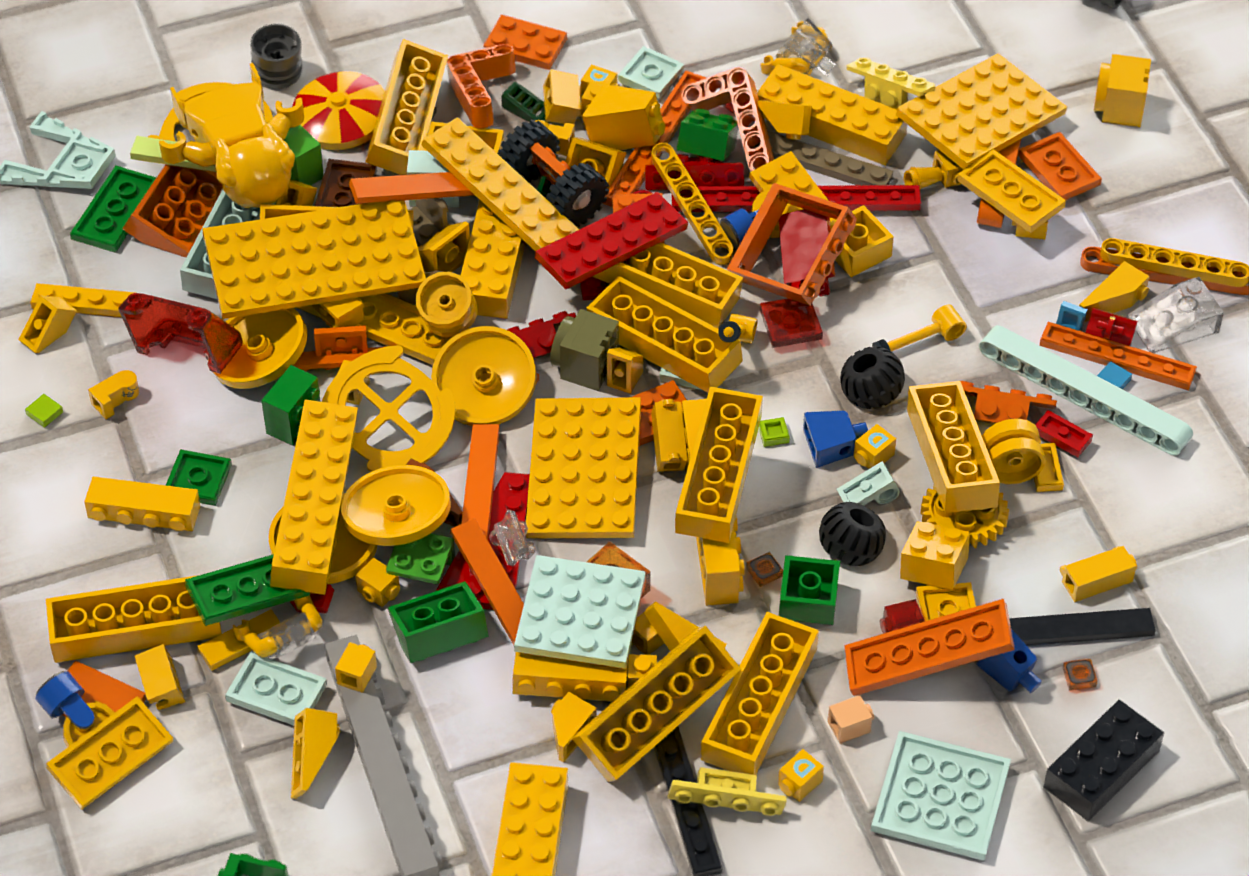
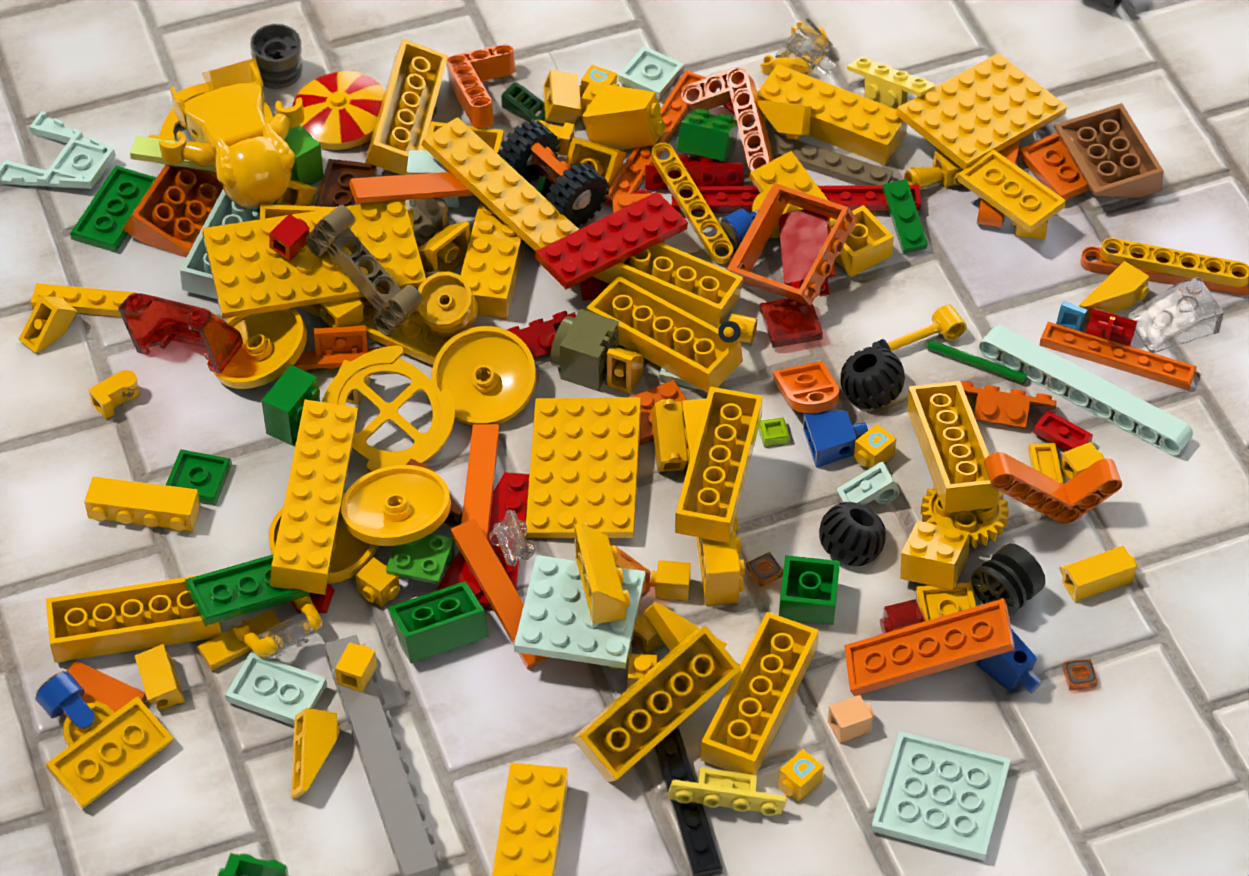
lime tile [25,394,63,428] -> none
orange plate [483,14,567,70] -> none
yellow brick [513,652,628,702] -> none
yellow slope [551,692,597,763] -> none
yellow wheel [982,419,1046,484] -> none
black tile [1009,608,1156,645] -> none
black brick [1043,699,1165,821] -> none
yellow piece [1093,54,1151,127] -> none
dark azure tile [1097,361,1132,389] -> none
none -> yellow slope [202,58,264,91]
none -> red brick [269,214,310,261]
none -> dark tan beam [306,205,423,335]
none -> yellow slope [574,524,630,625]
none -> yellow brick [650,560,691,601]
none -> orange tile [773,361,840,413]
none -> green plate [882,179,928,254]
none -> green bar [927,340,1027,384]
none -> pearl dark grey wheel [971,543,1046,617]
none -> orange beam [984,452,1122,524]
none -> medium nougat slope [1054,103,1164,198]
none -> yellow brick [1061,442,1105,481]

